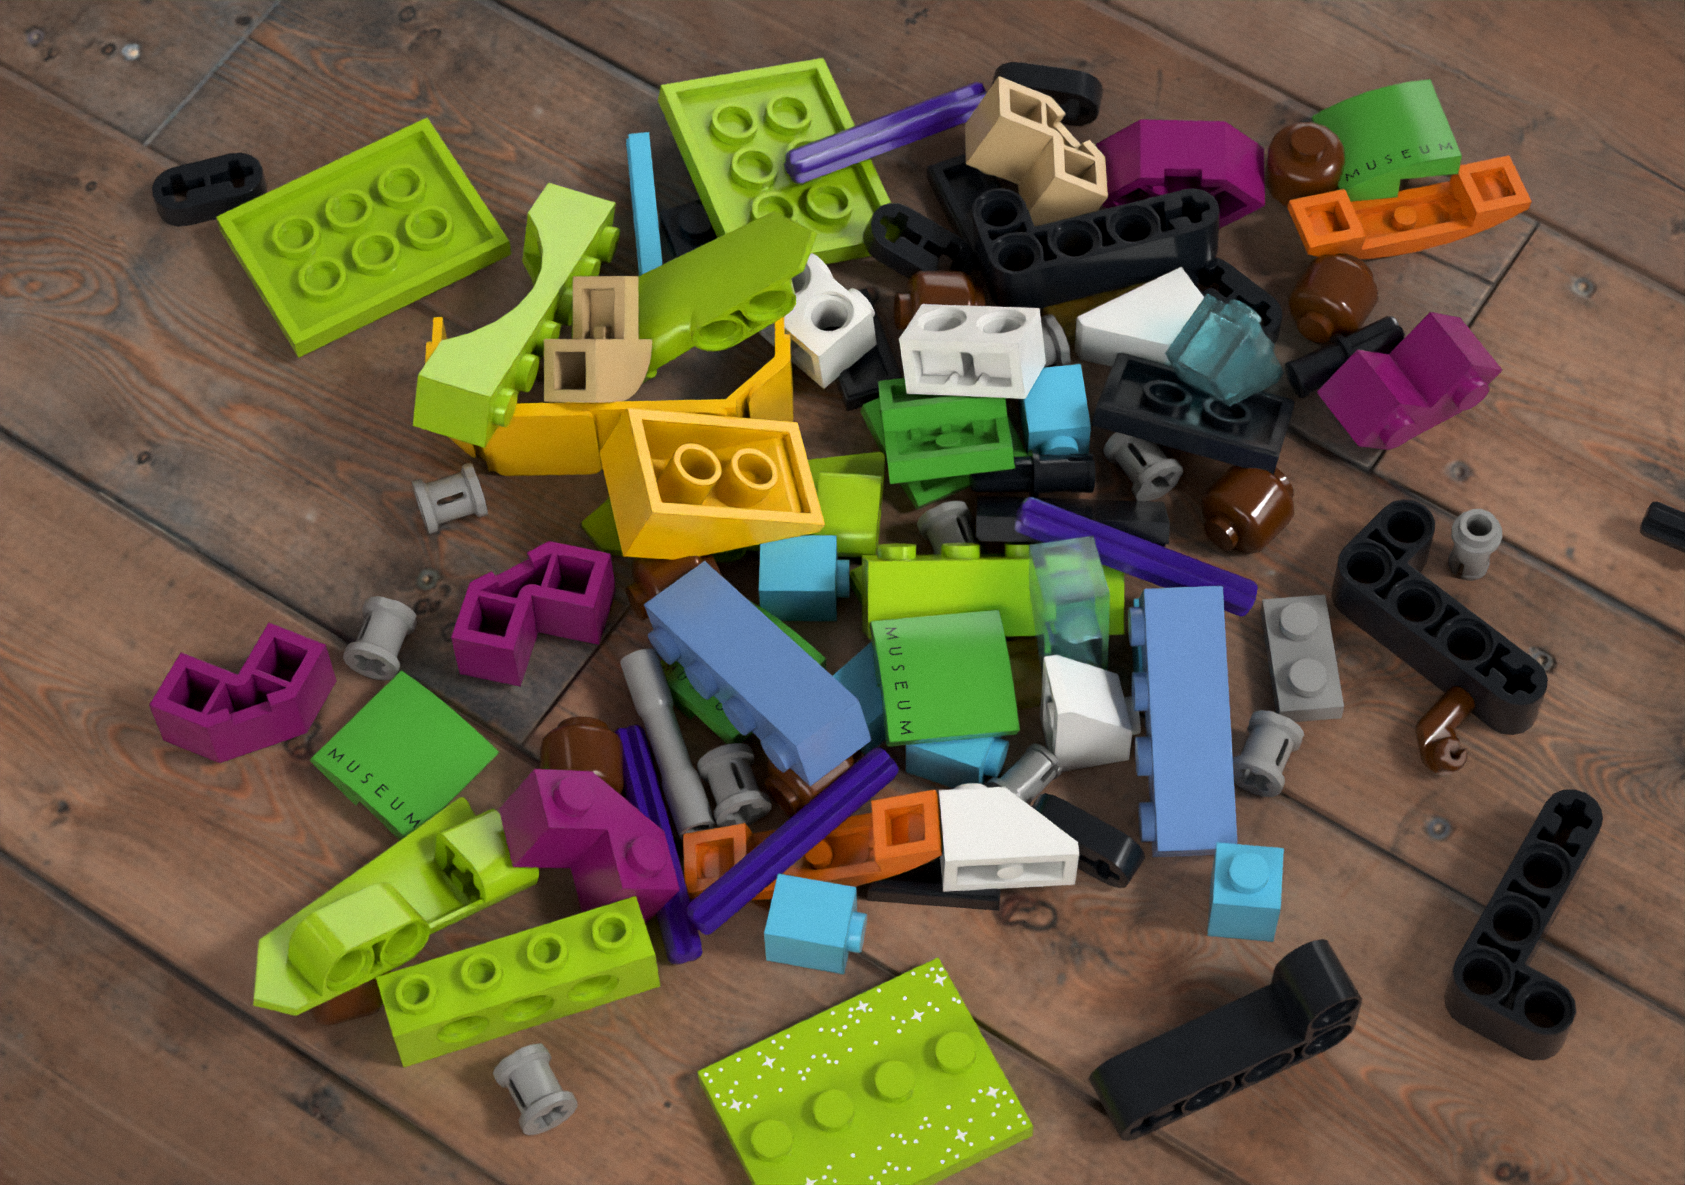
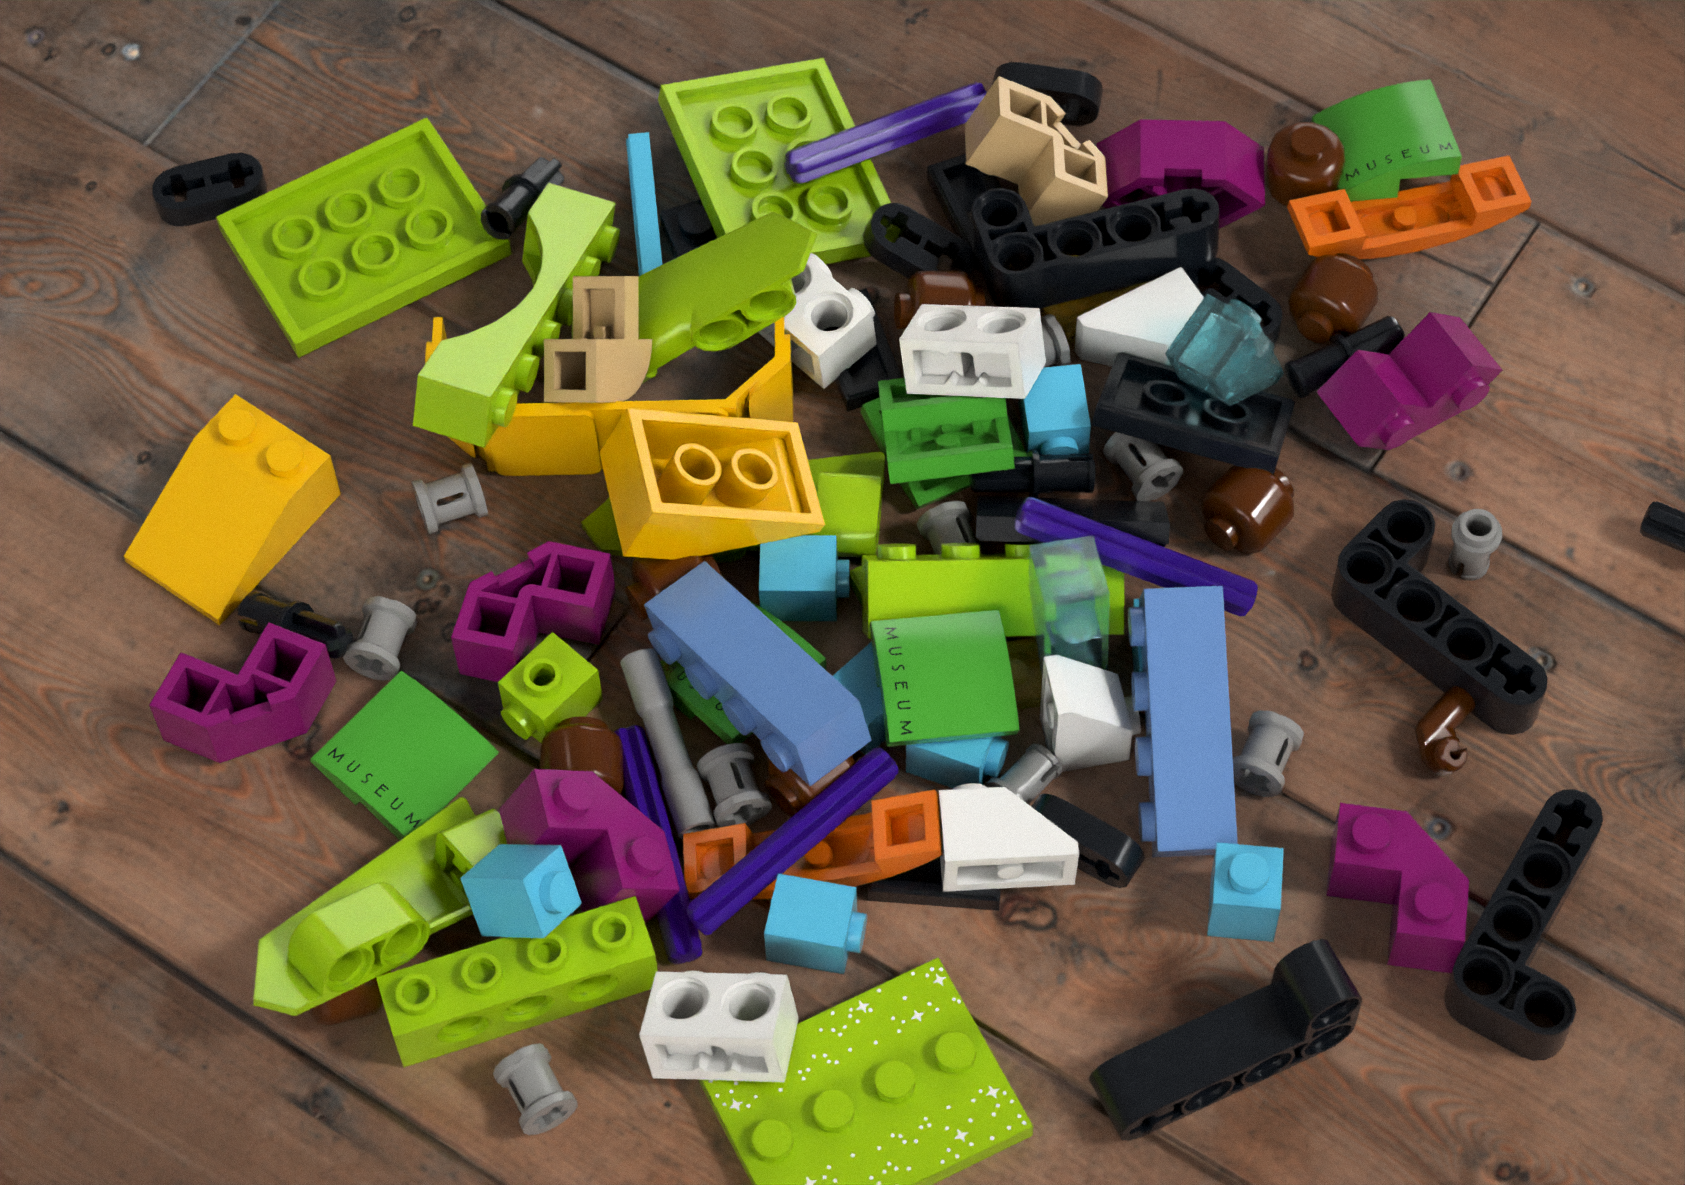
light grey plate [1260,595,1344,722] -> none
none -> yellow slope [124,394,341,626]
none -> black axle [238,592,353,659]
none -> medium azure brick [460,844,582,938]
none -> black axle [480,157,564,240]
none -> lime brick [498,632,603,744]
none -> white brick [639,971,799,1082]
none -> magenta brick [1326,803,1469,973]

